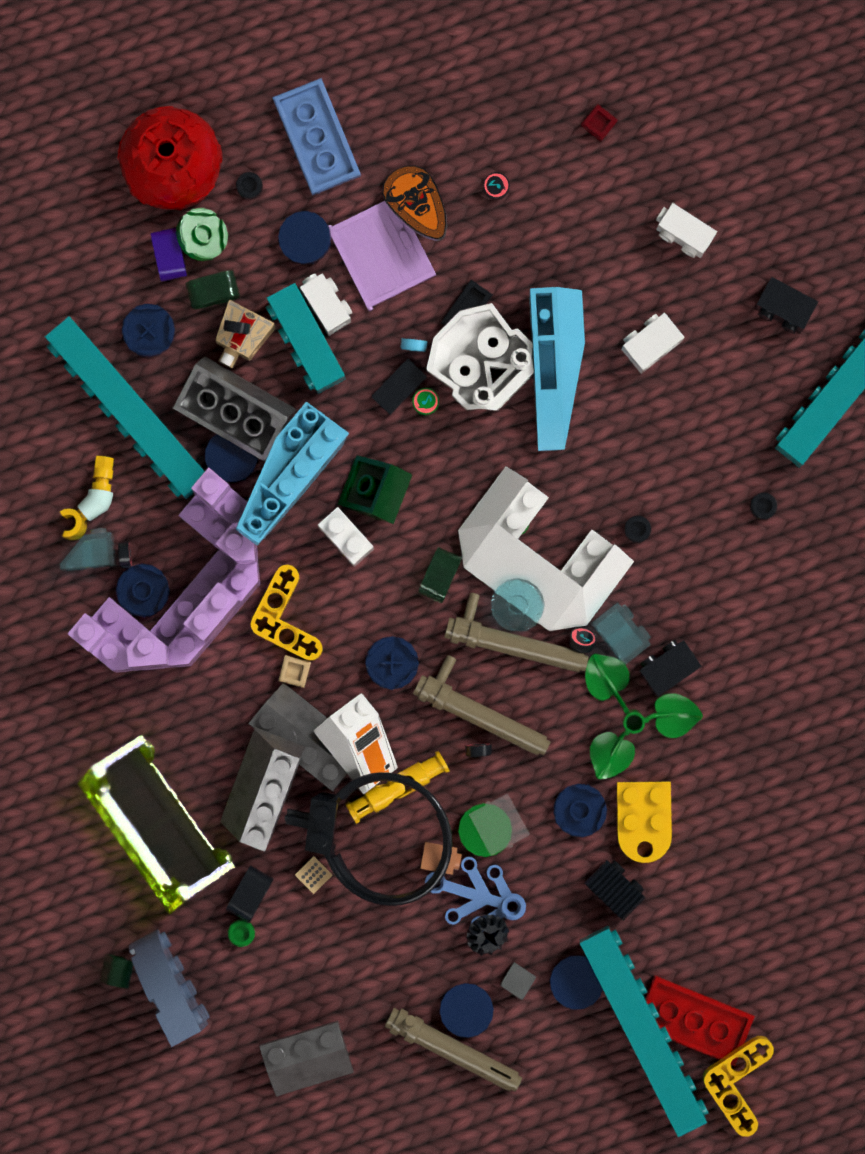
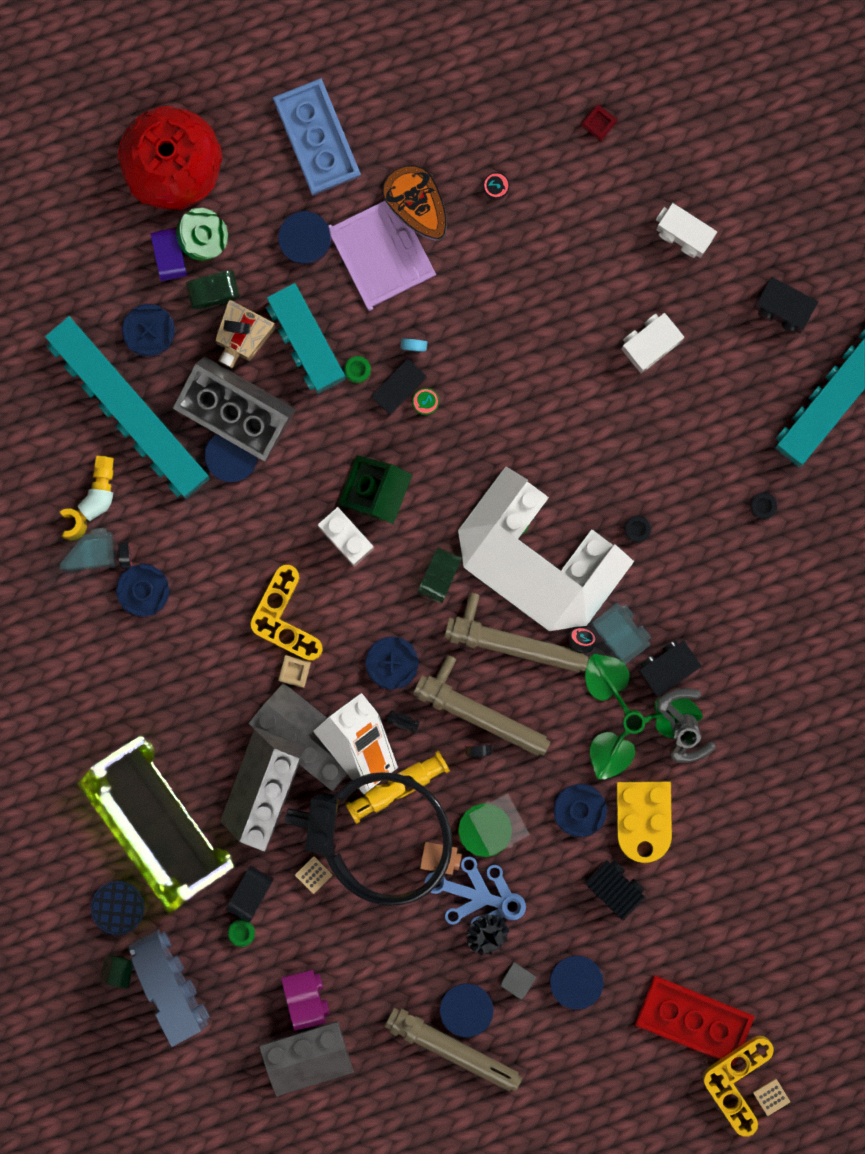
lavender brick [68,468,260,673] -> none
medium azure wedge [235,402,349,546] -> none
black tile [236,172,263,200] -> none
white brick [300,273,352,336] -> none
white brick [426,303,534,411] -> none
black tile [441,280,493,326] -> none
clear light blue tile [491,578,545,632] -> none
medium azure wedge [529,287,585,451] -> none
teal brick [579,926,709,1137] -> none
none -> tile [91,881,145,935]
none -> magenta brick [281,969,330,1031]
none -> green tile [344,356,371,384]
none -> black piece [386,710,420,734]
none -> dark grey piece [657,688,716,763]
none -> tan tile [753,1078,790,1116]

